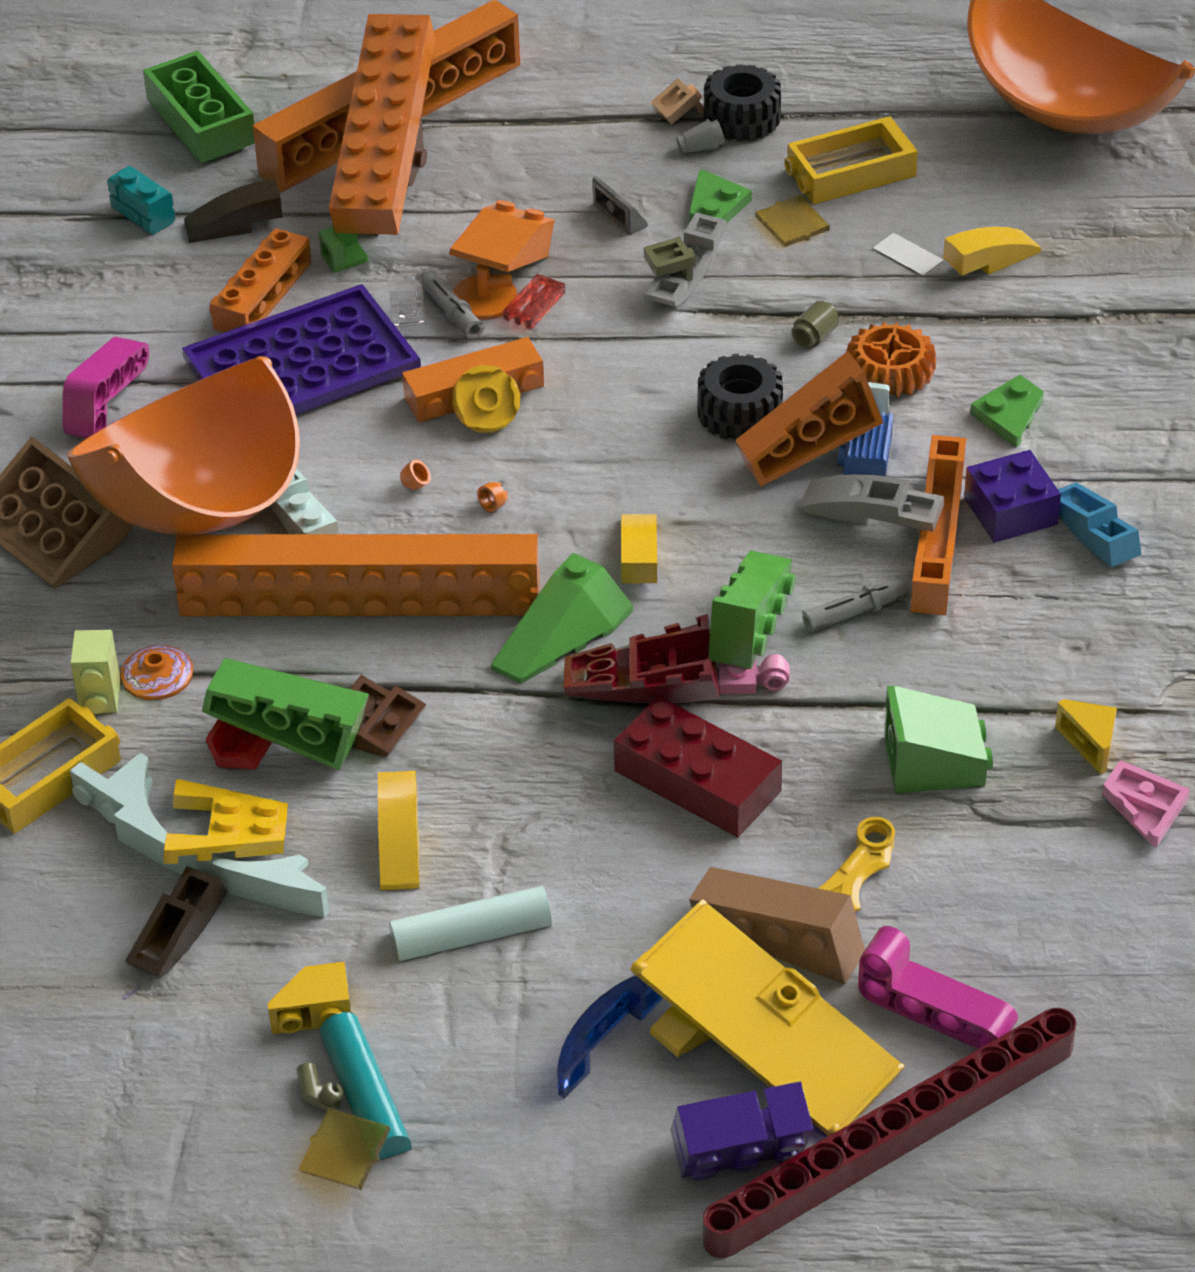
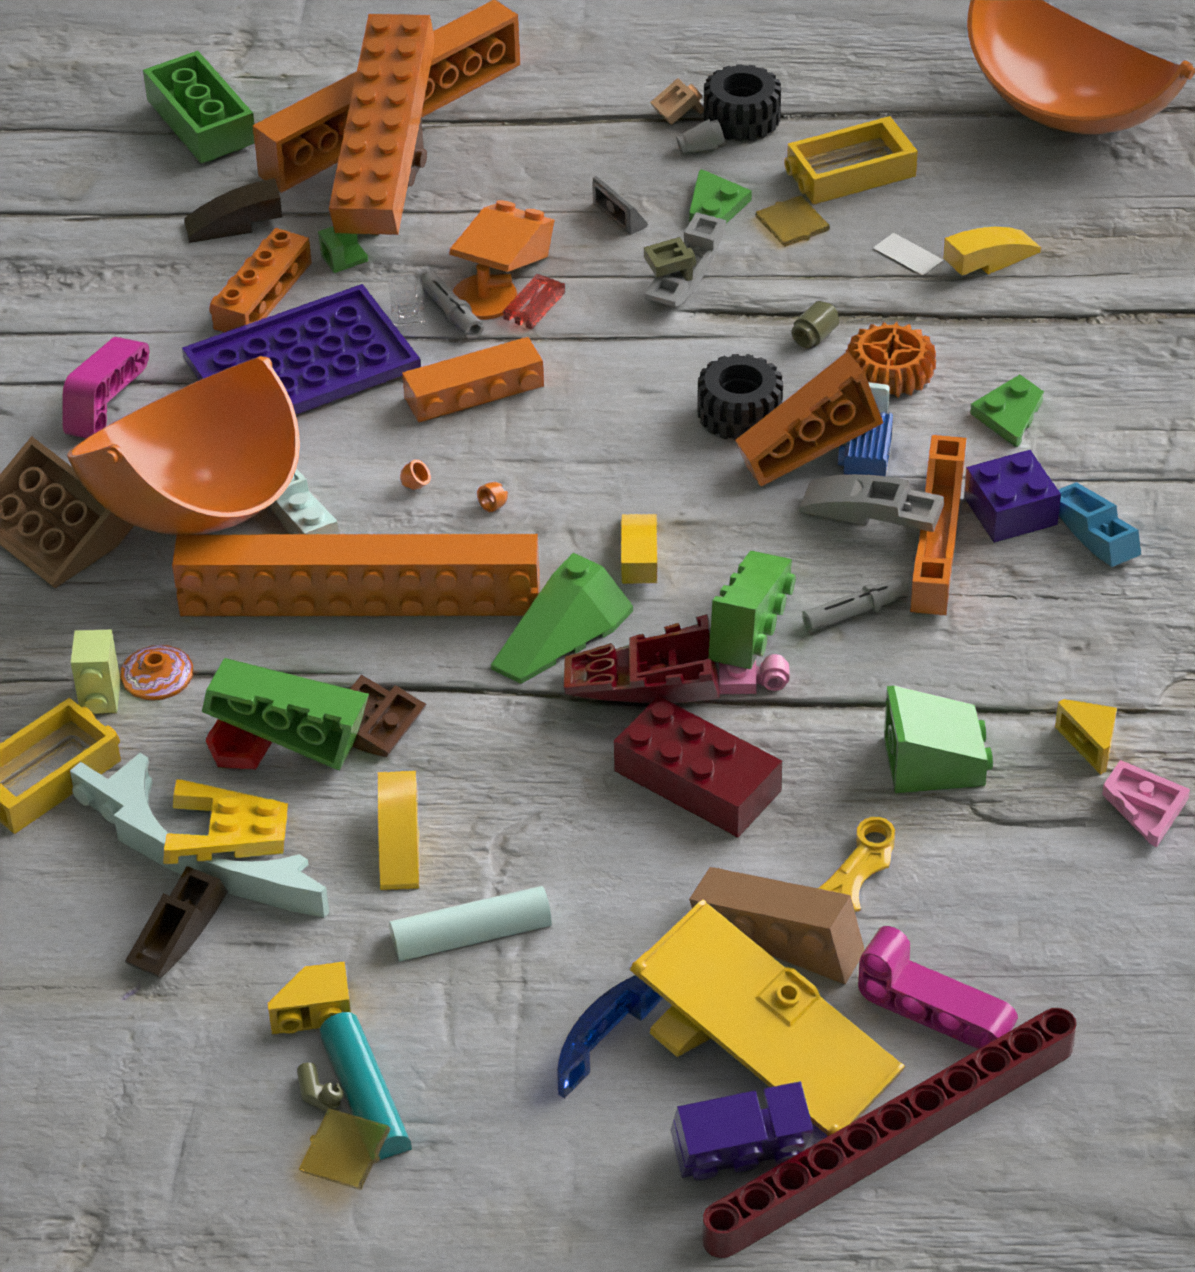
teal brick [107,166,176,235] -> none
yellow tile [452,365,520,434] -> none

